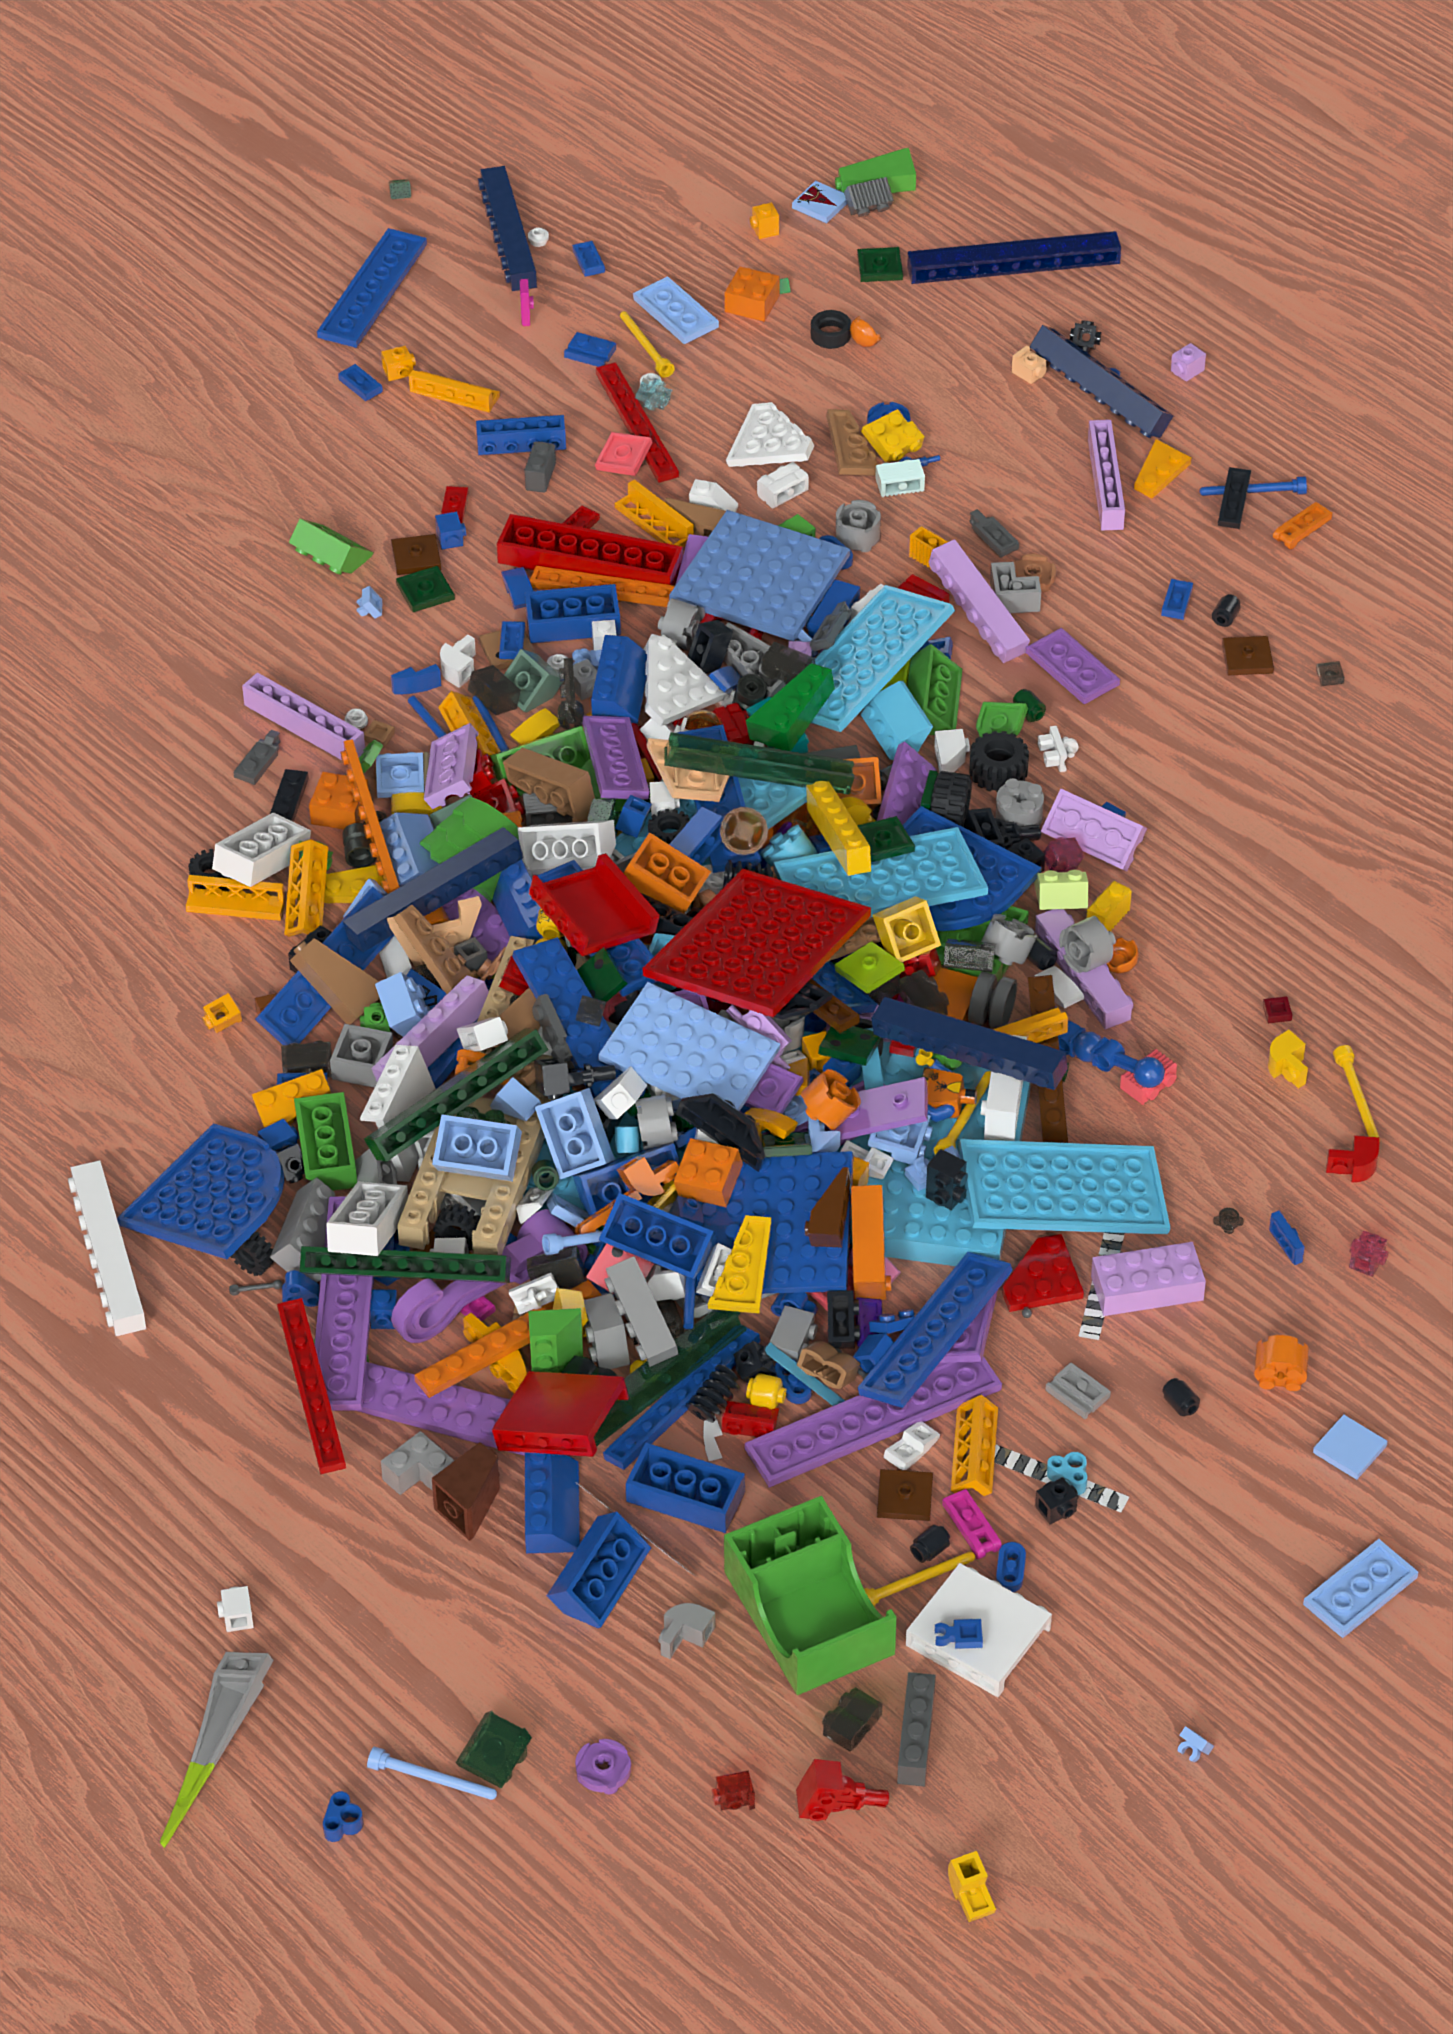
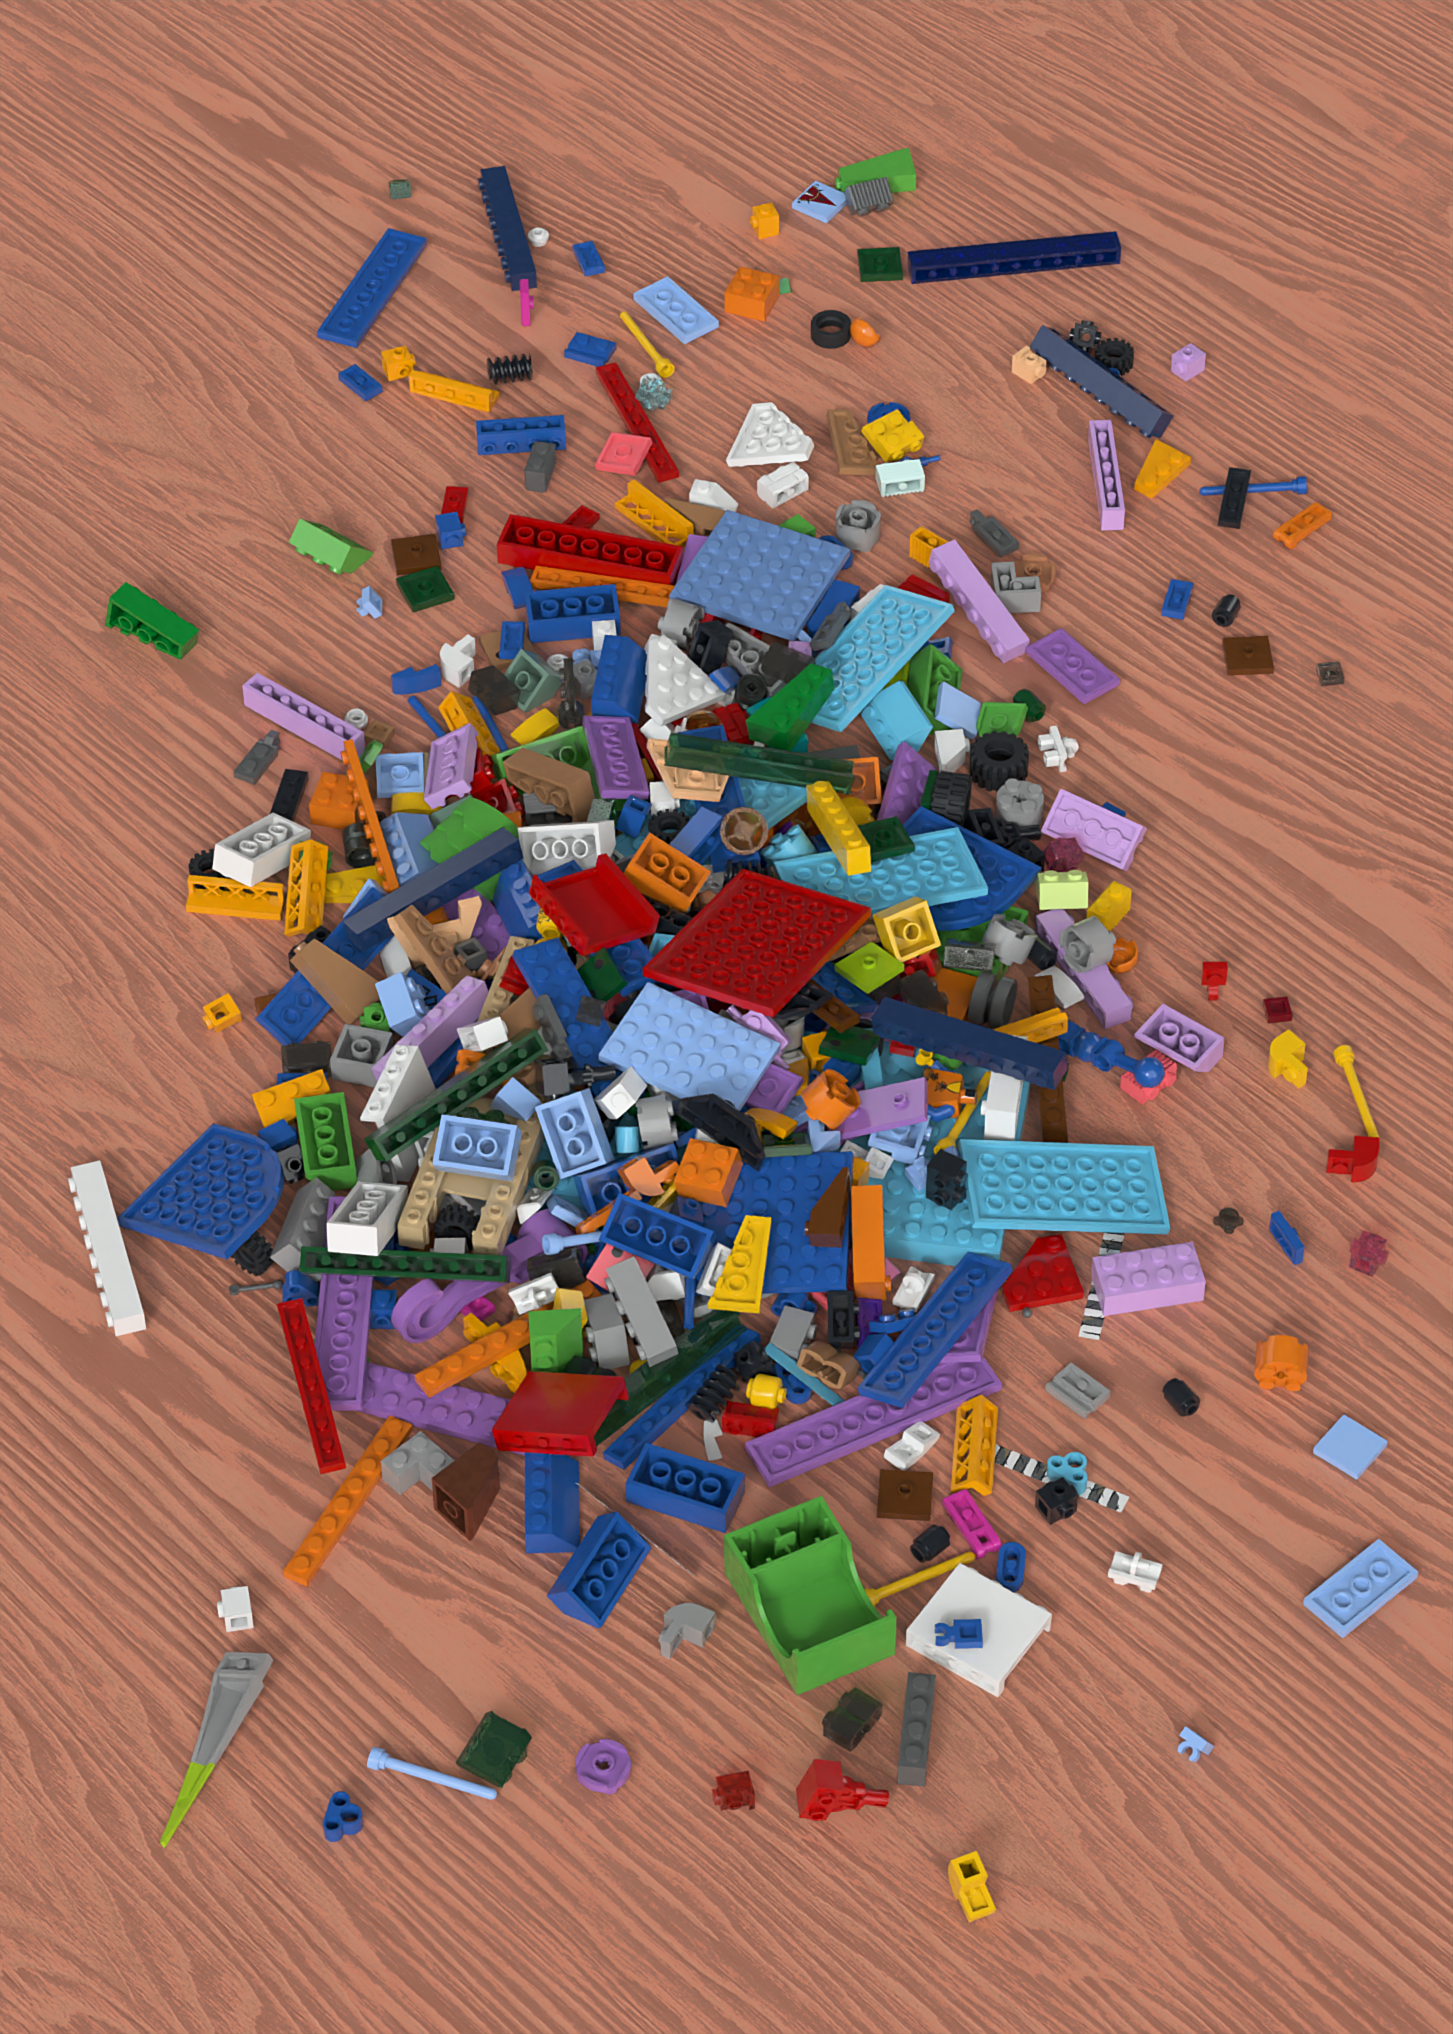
none -> green wedge [105,582,199,660]
none -> orange plate [283,1415,413,1587]
none -> black piece [487,353,533,385]
none -> white hips [893,1266,935,1313]
none -> light blue tile [934,681,981,740]
none -> black tyre [1095,338,1134,376]
none -> white hips [1108,1551,1163,1593]
none -> lavender slope [1134,1004,1224,1072]
none -> red plate [1201,961,1228,1001]

